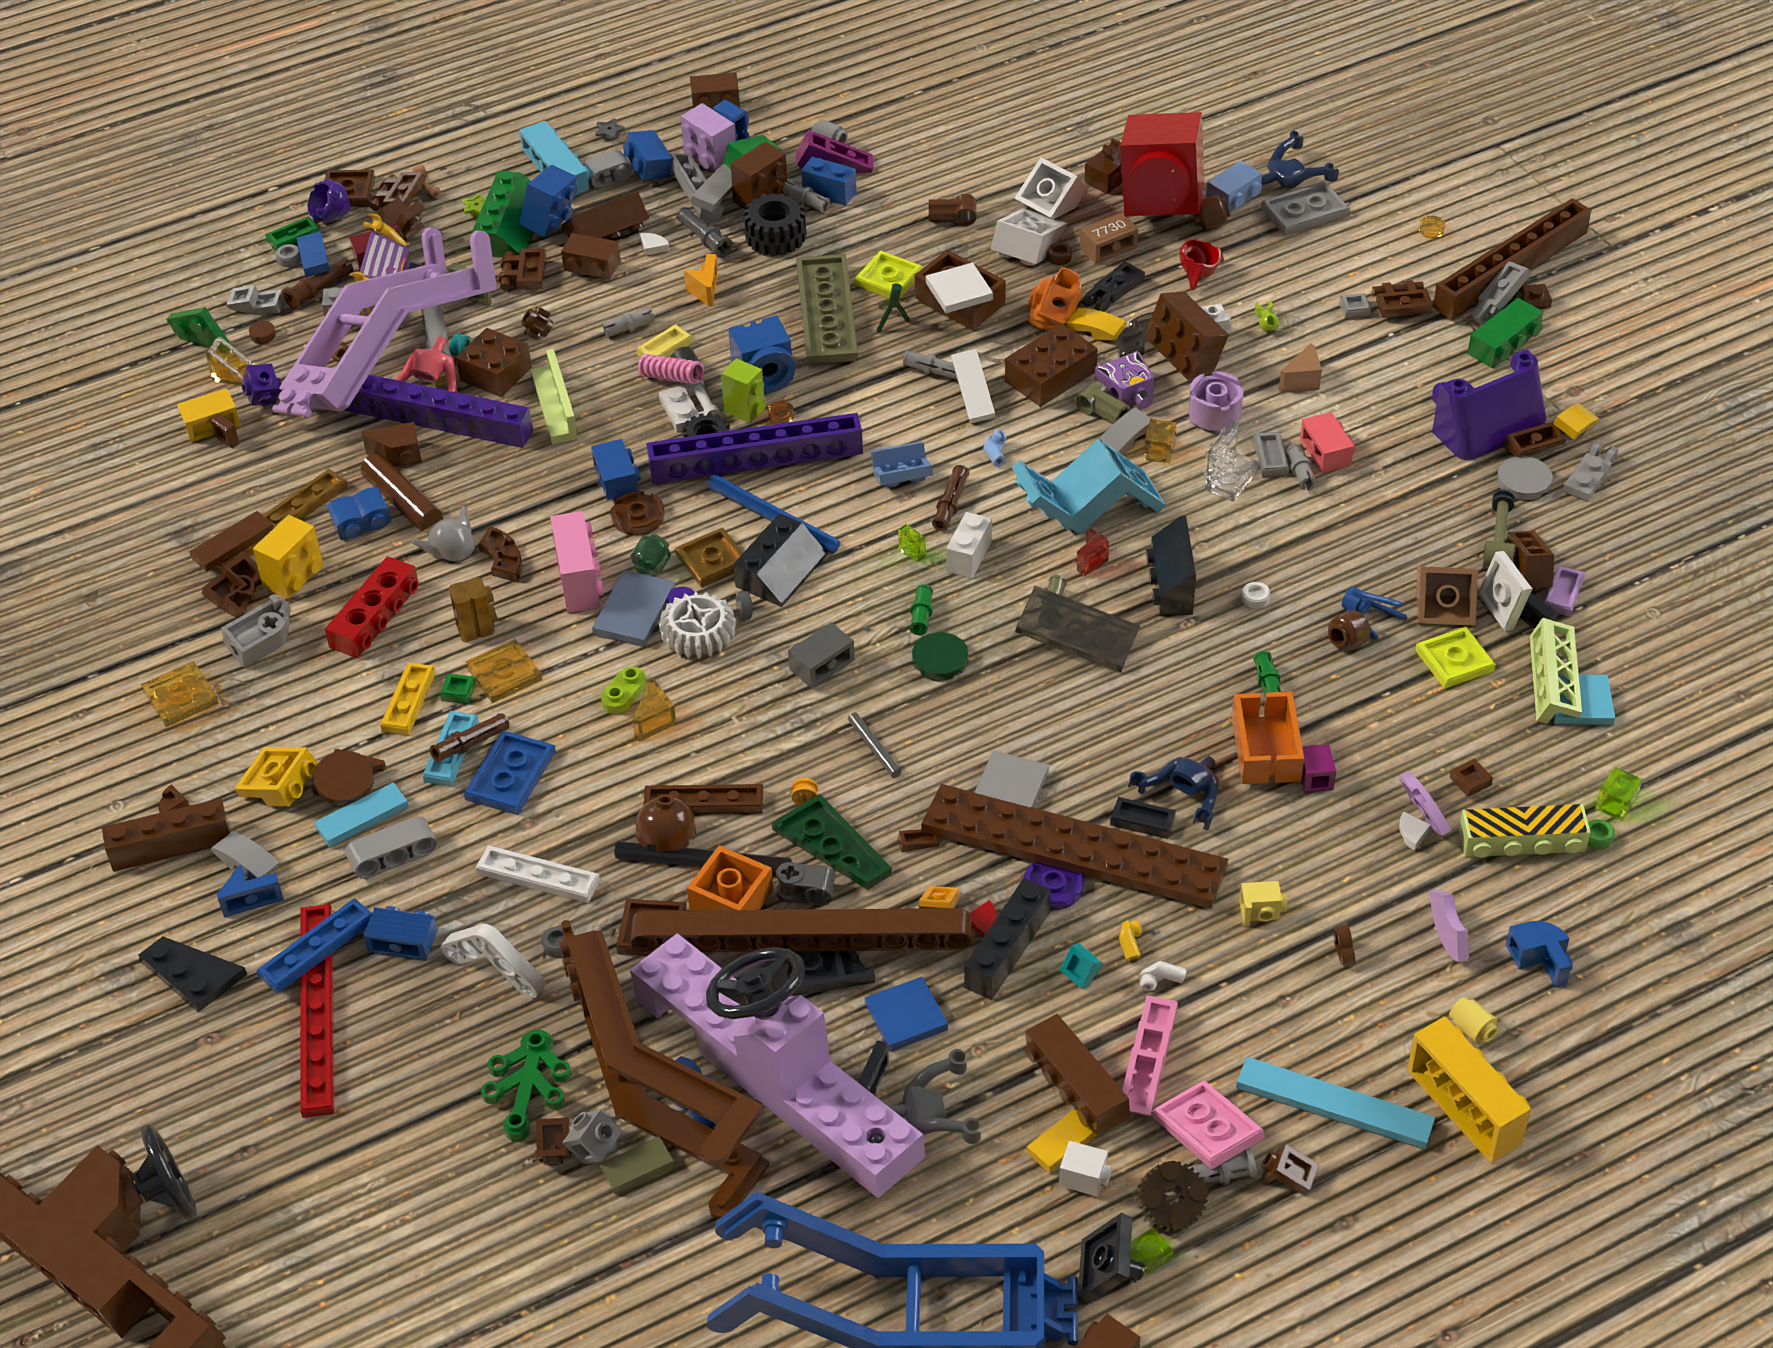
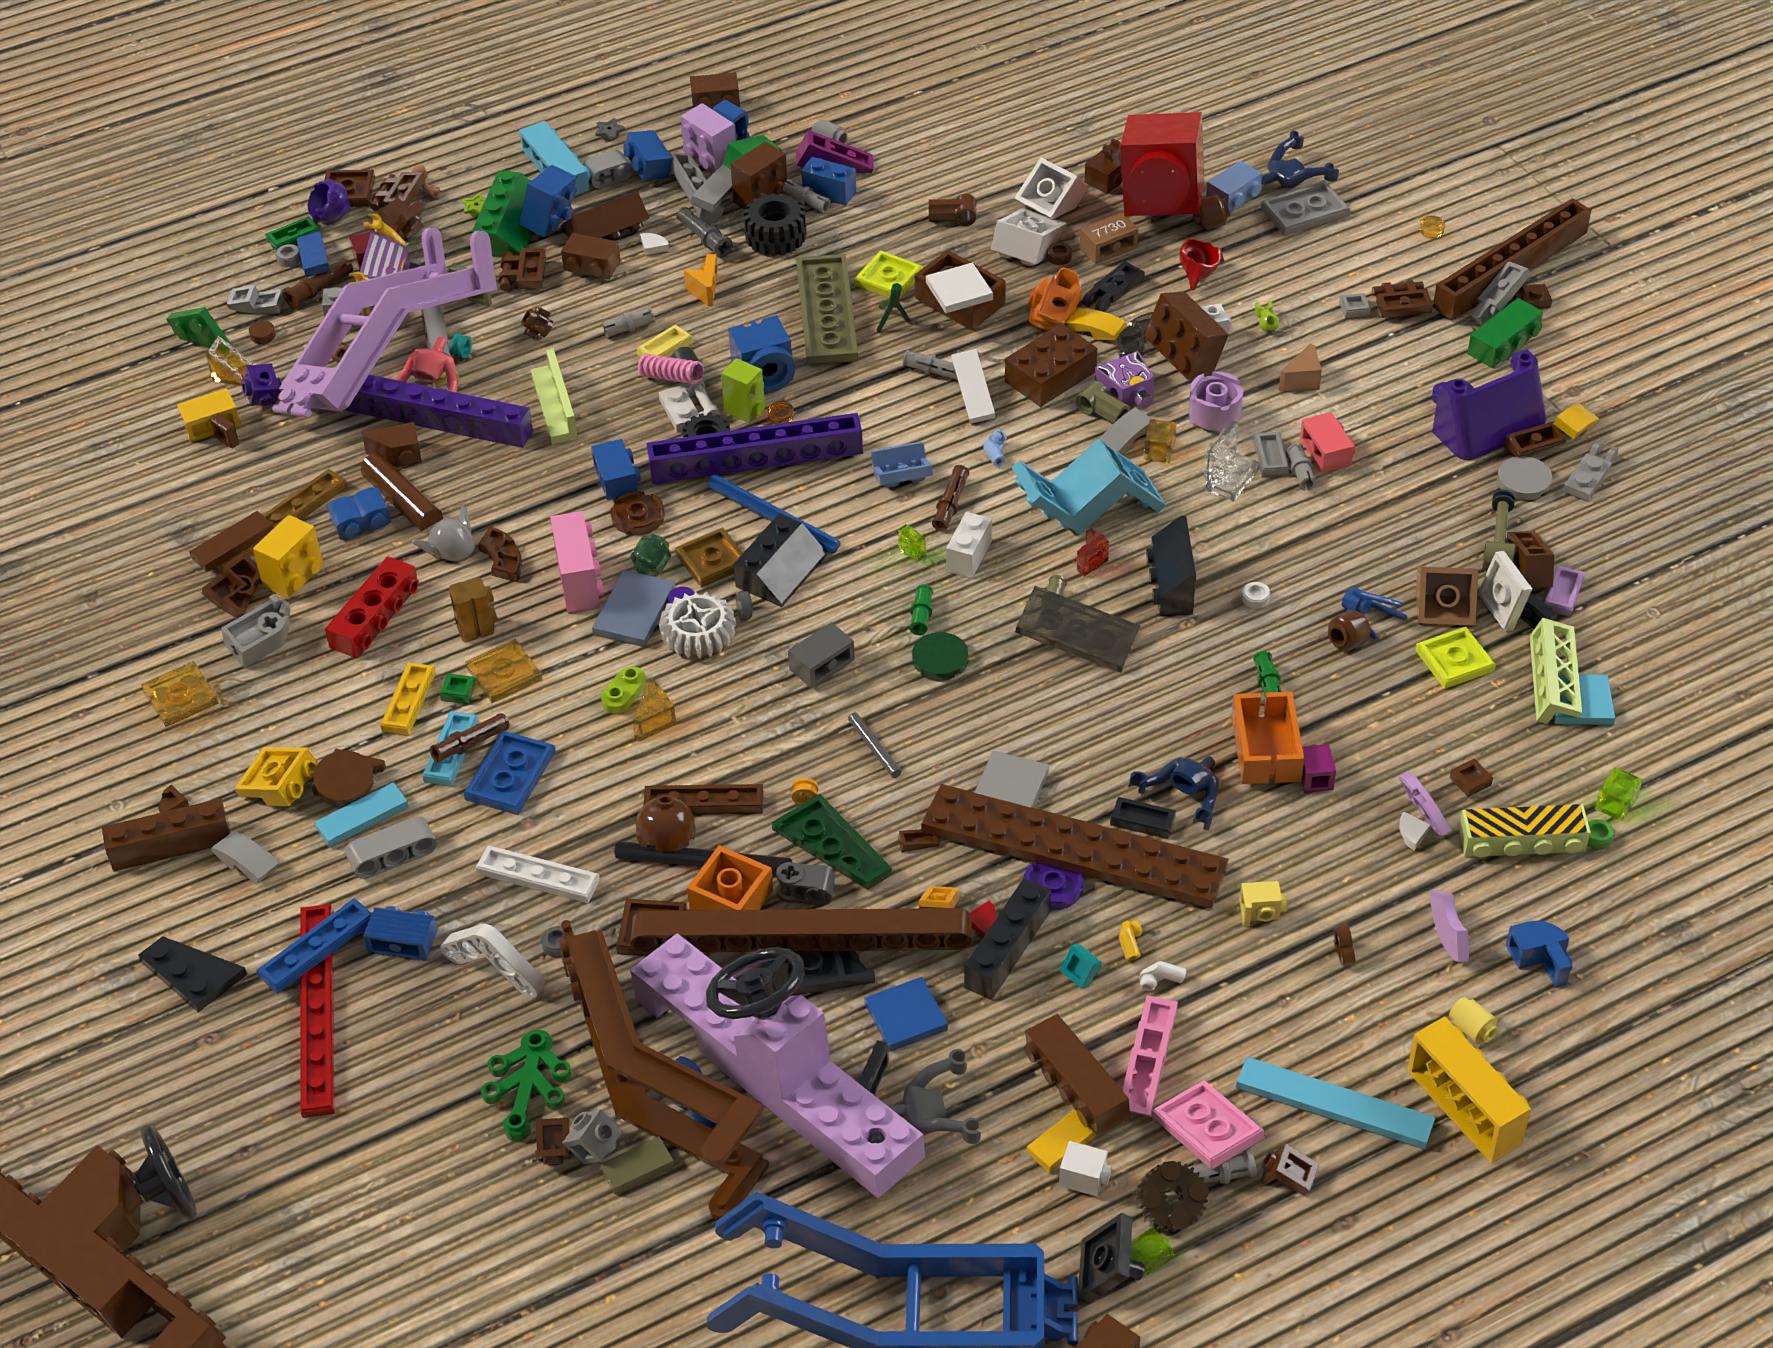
blue slope [217,864,284,917] -> none
reddish brown brick [456,327,532,397] -> none

